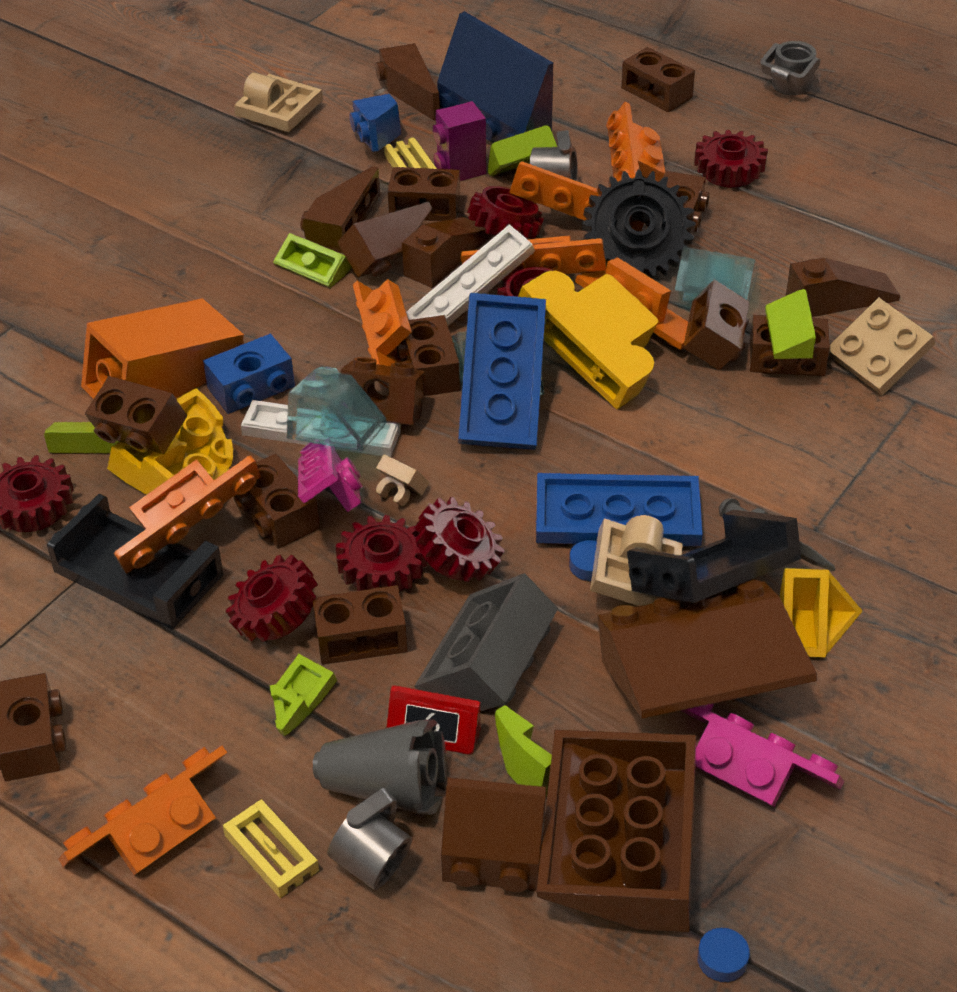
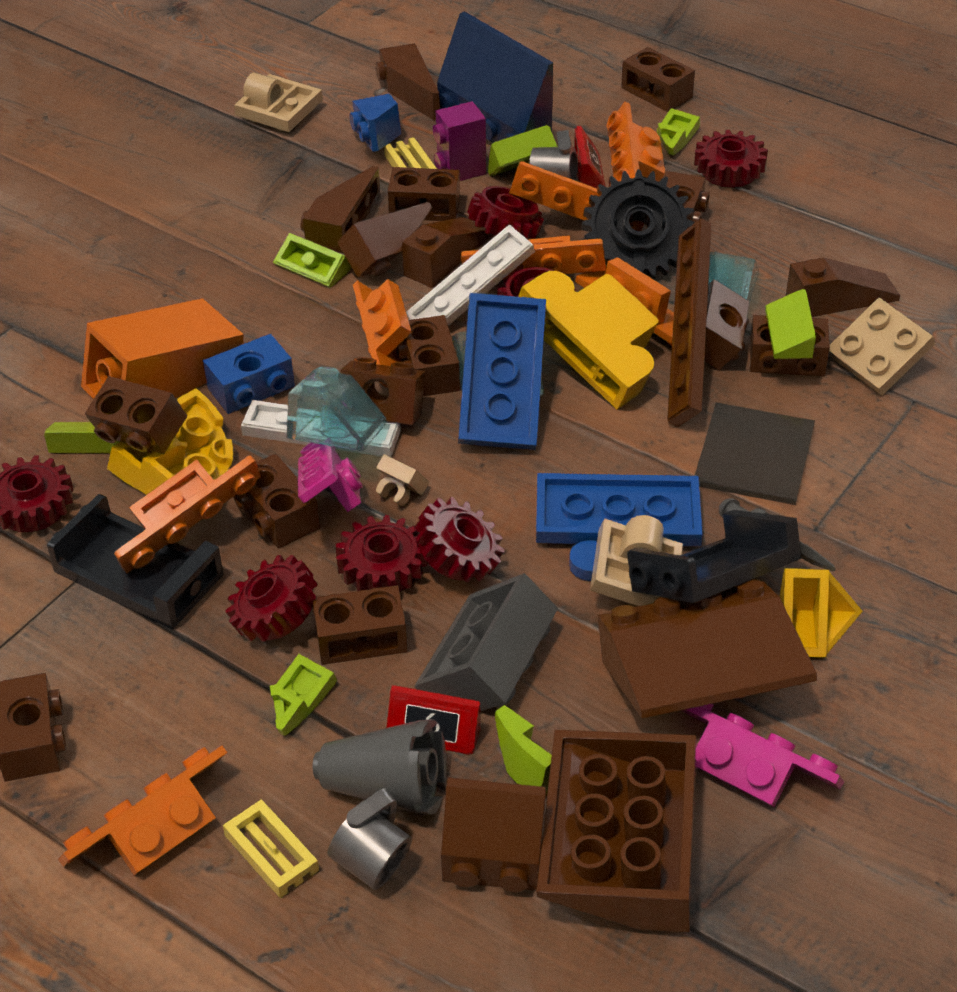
blue tile [697,928,750,982] -> none
flat silver piece [761,41,821,95] -> none
none -> red slope [574,126,606,189]
none -> lime slope [657,108,700,155]
none -> reddish brown tile [667,218,712,427]
none -> clear smoke piece [695,402,815,505]

